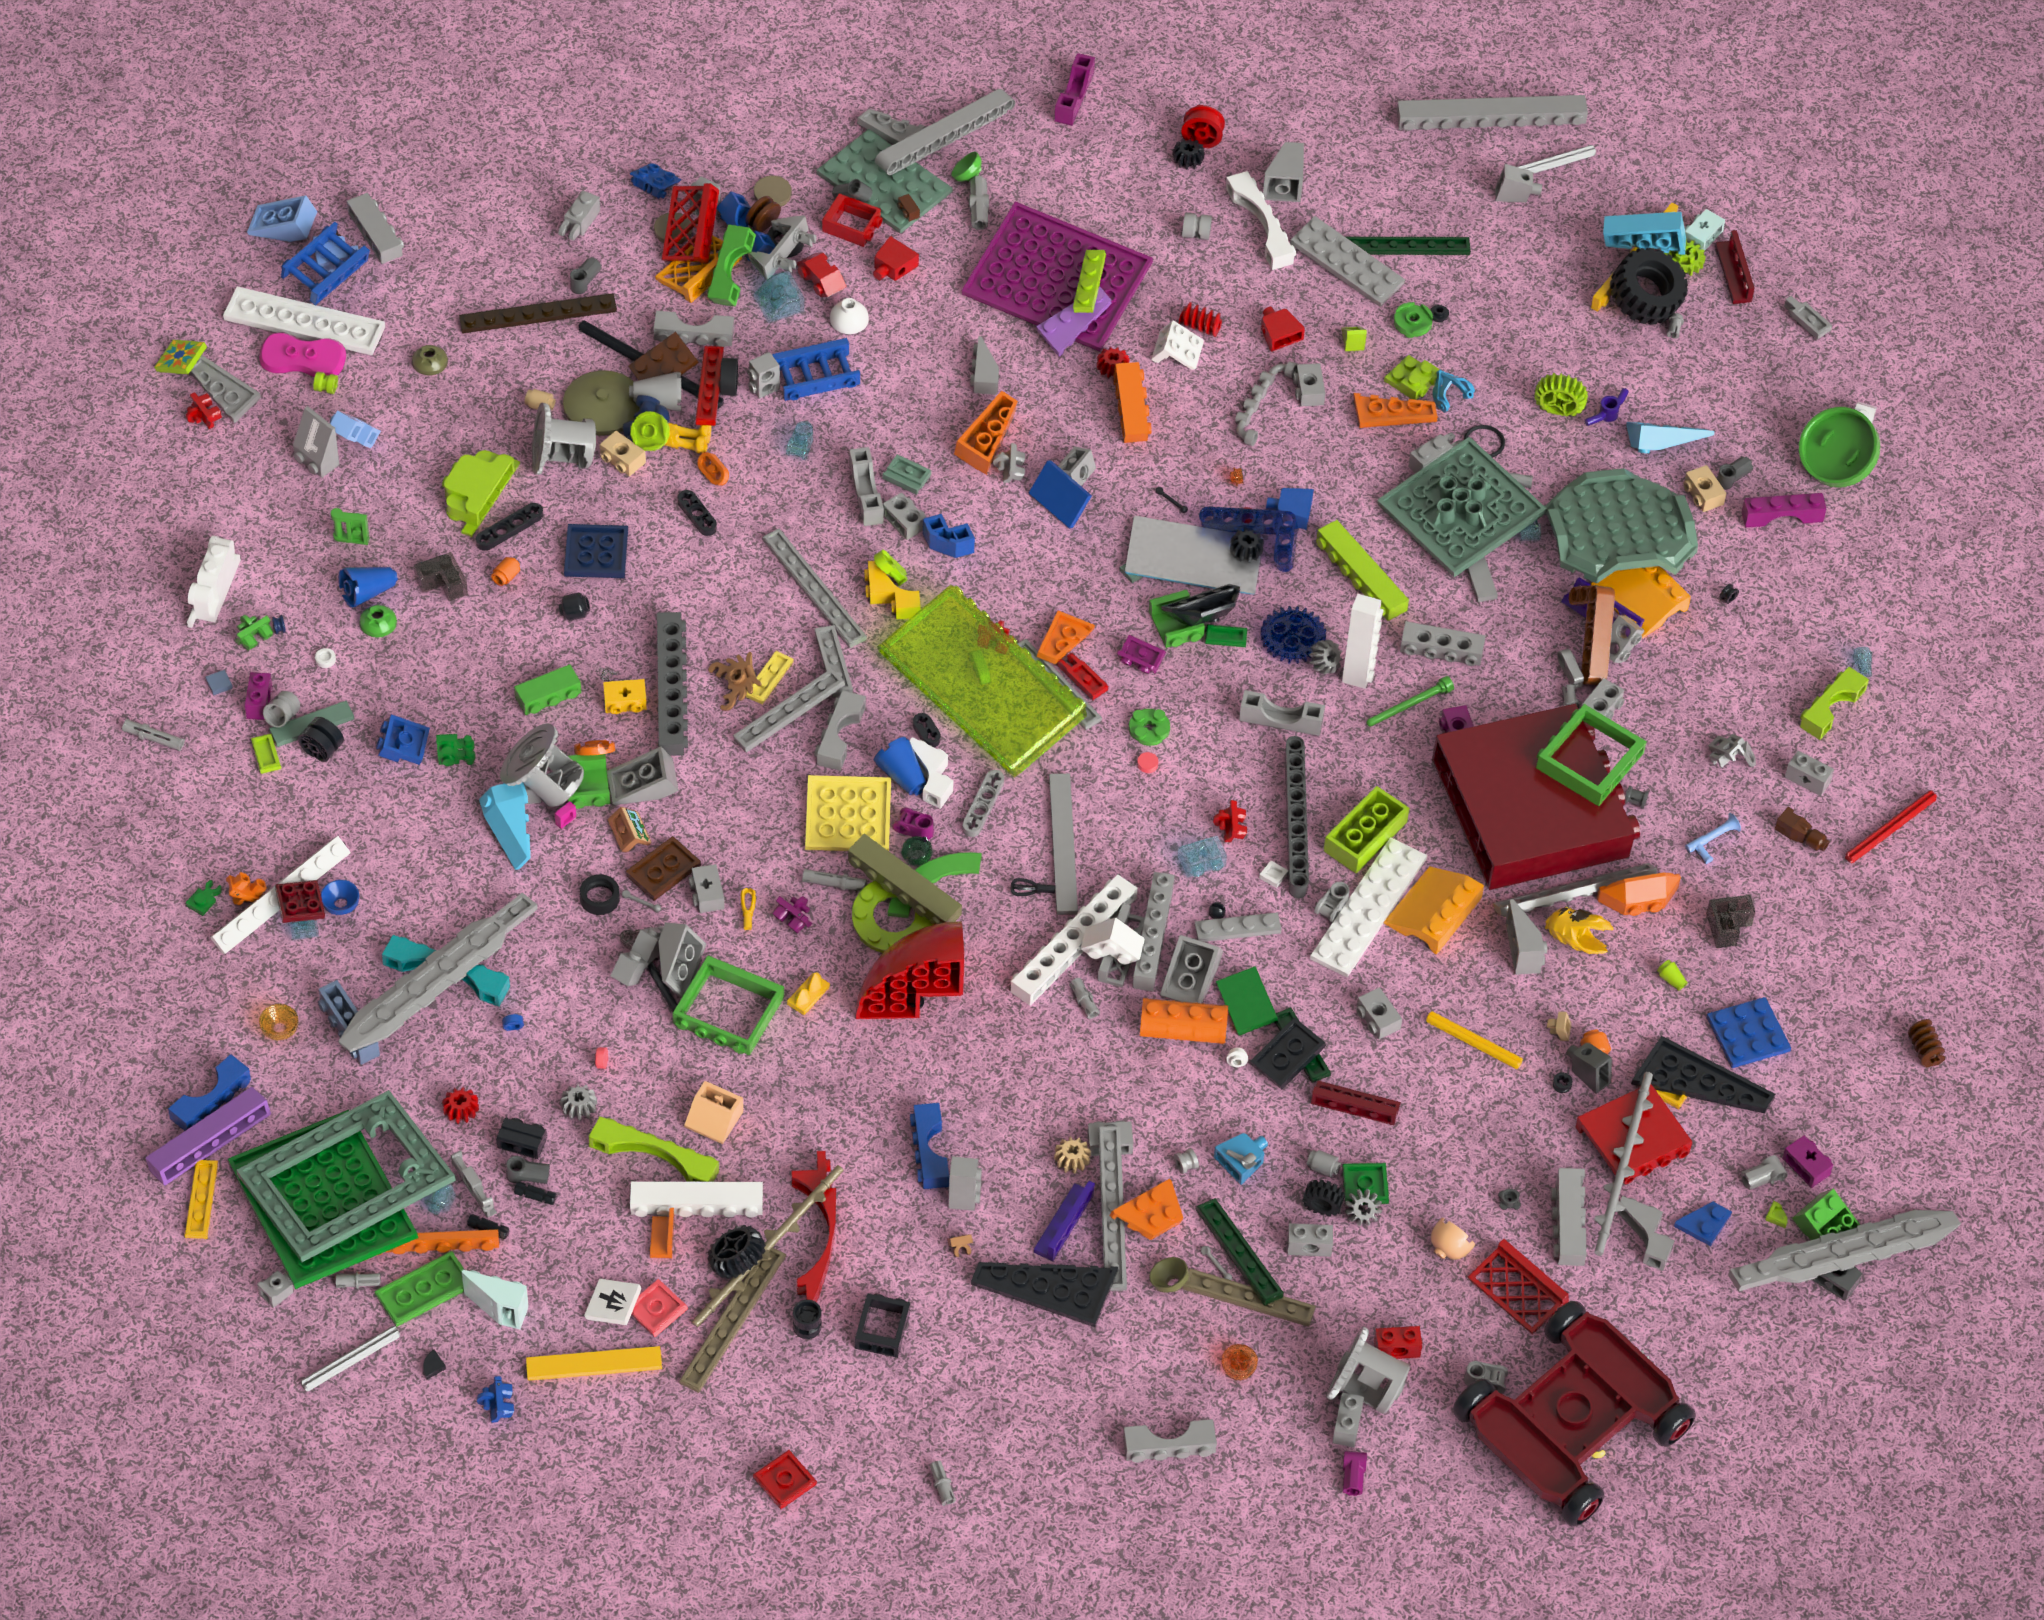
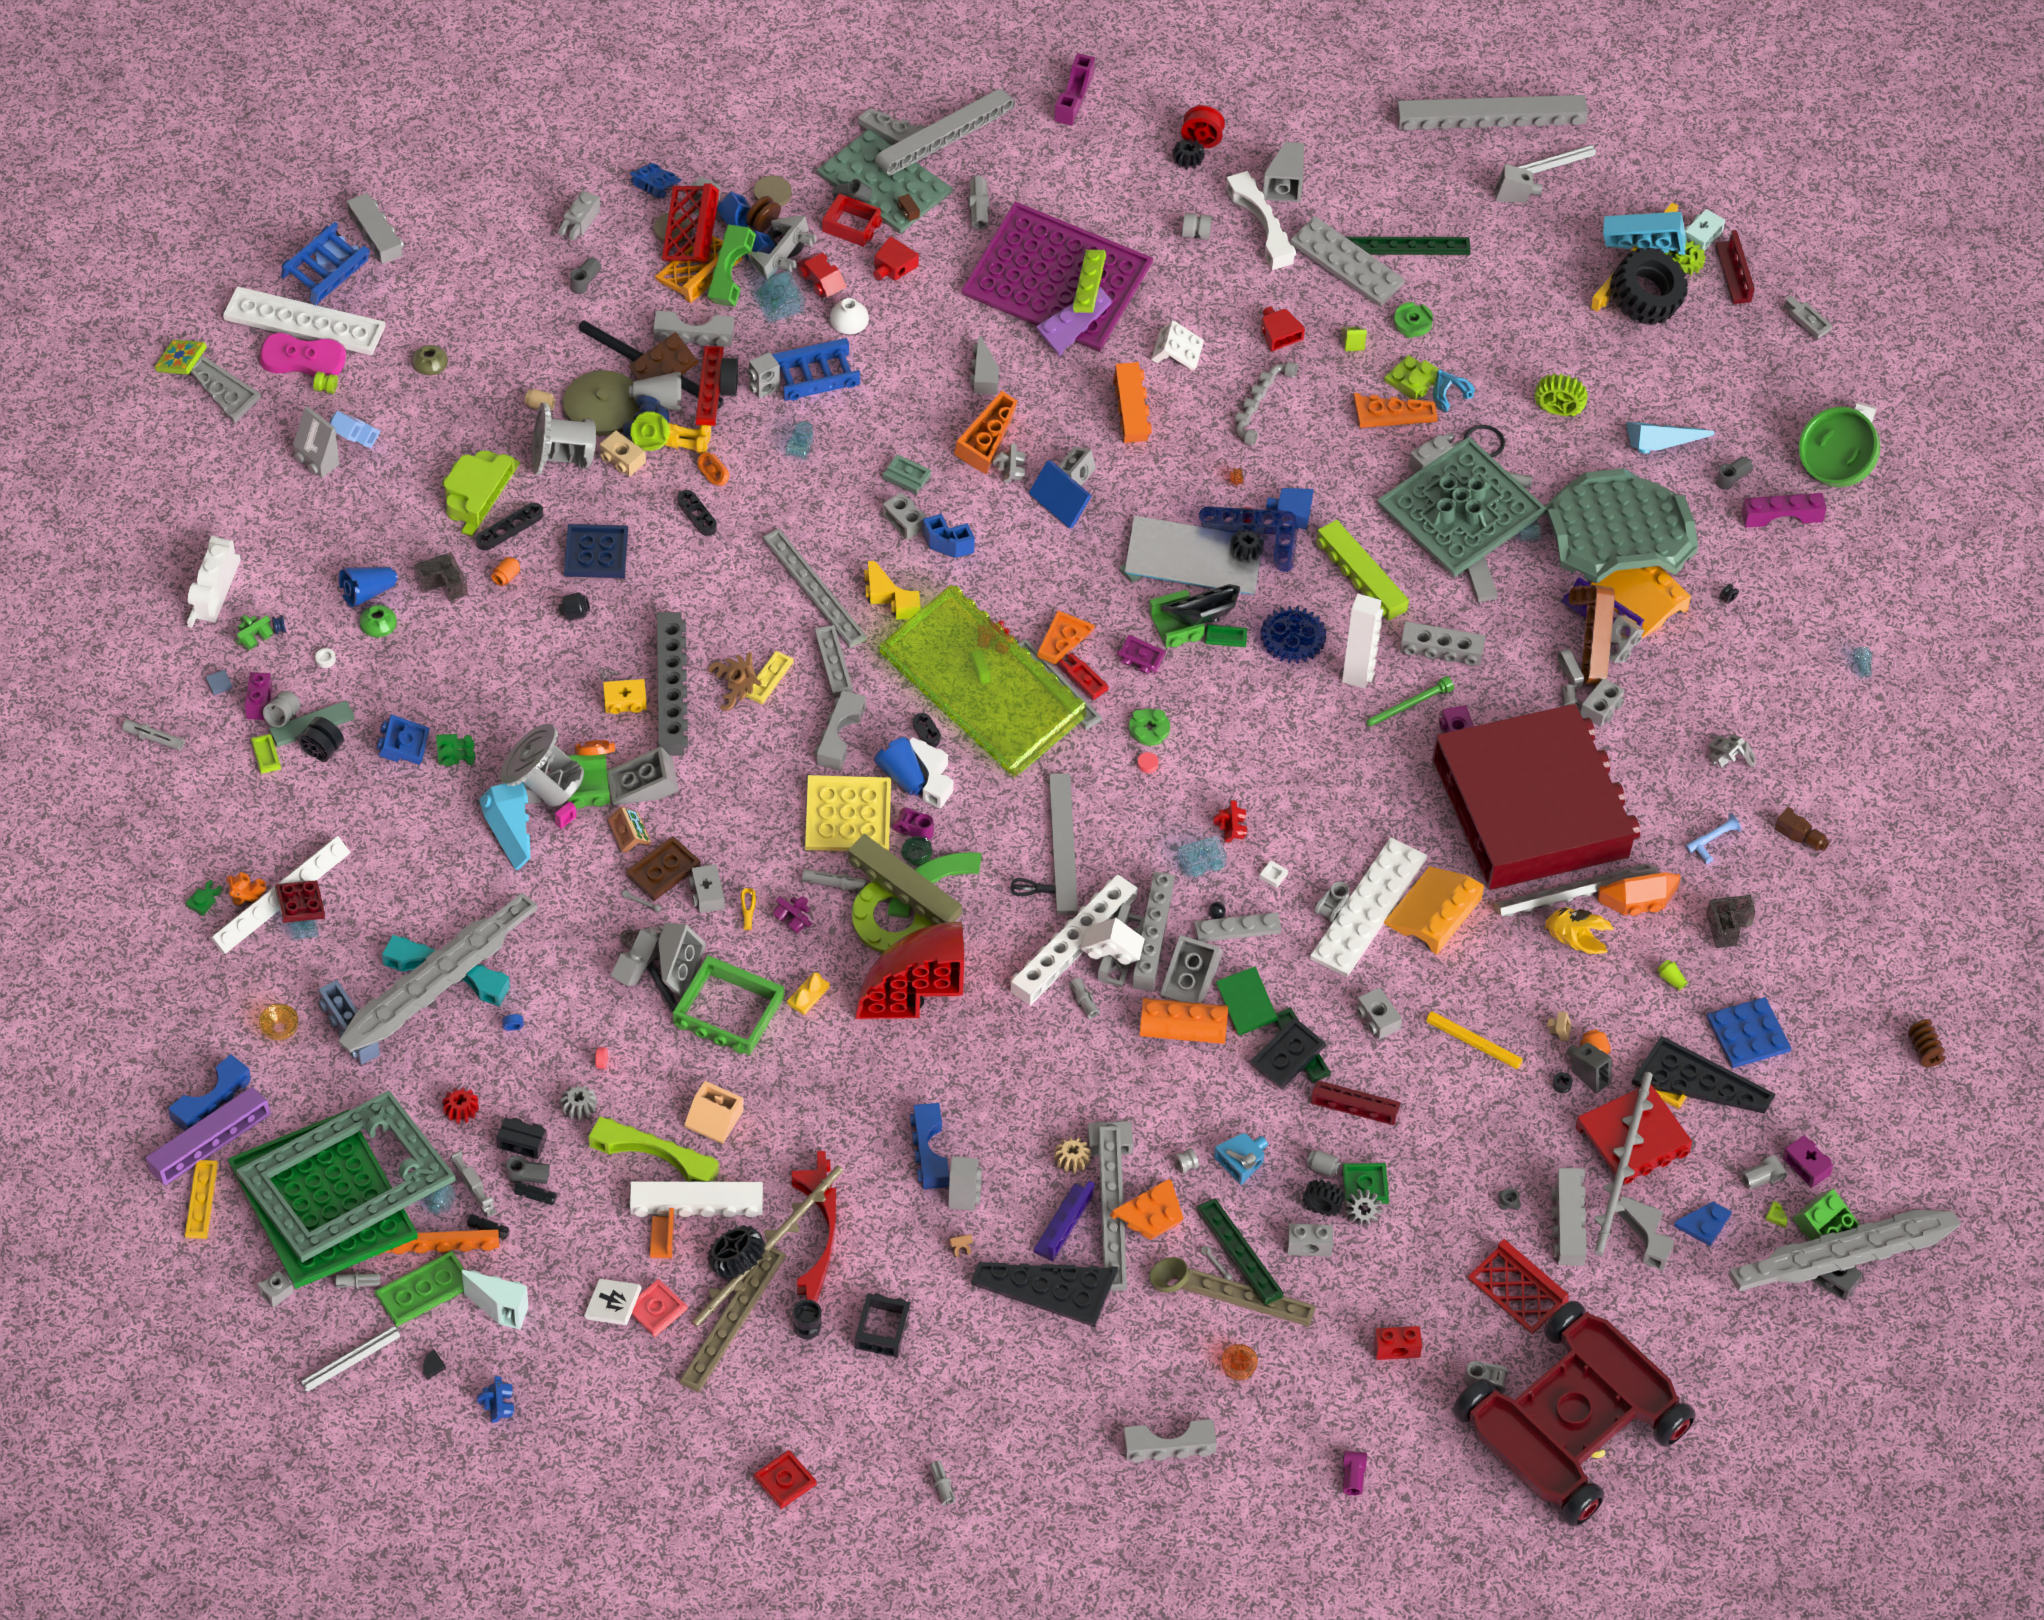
red hips [186,392,222,429] -> none
light blue slope [247,195,317,242] -> none
blue piece [321,880,360,915] -> none
bright green plate [331,508,370,545] -> none
dark brown plate [459,293,617,334] -> none
bright green brick [514,664,581,715] -> none
yellow tile [526,1346,662,1380] -> none
black tyre [580,874,620,915] -> none
light grey plate [733,668,845,753] -> none
light grey arch [849,447,884,526] -> none
lime piece [874,549,908,586] -> none
bright green piece [951,151,982,182] -> none
light grey beam [962,770,1004,837] -> none
red gear [1097,346,1130,379] -> none
black hinge [1156,487,1188,513] -> none
red piece [1179,302,1222,337] -> none
white plate [1227,1048,1248,1067] -> none
light grey arch [1239,690,1325,736] -> none
dark grey beam [1285,736,1309,898] -> none
light grey brick [1293,363,1326,406] -> none
light grey gear [1308,640,1344,674] -> none
lime brick [1323,786,1410,874] -> none
light grey piece [1326,1326,1410,1414] -> none
light grey brick [1333,1392,1364,1448] -> none
black plate [1430,305,1449,322] -> none
light nougat cylinder [1431,1218,1475,1260] -> none
light grey slope [1506,899,1547,975] -> none
bright green window [1536,704,1647,806] -> none
dark purple piece [1584,388,1629,426] -> none
dark grey bush [1625,785,1649,809] -> none
light grey pin [1667,313,1684,339] -> none
tan brick [1683,465,1726,512] -> none
light grey brick [1785,751,1834,796] -> none
lime arch [1800,667,1869,740] -> none
red axle [1845,790,1937,863] -> none

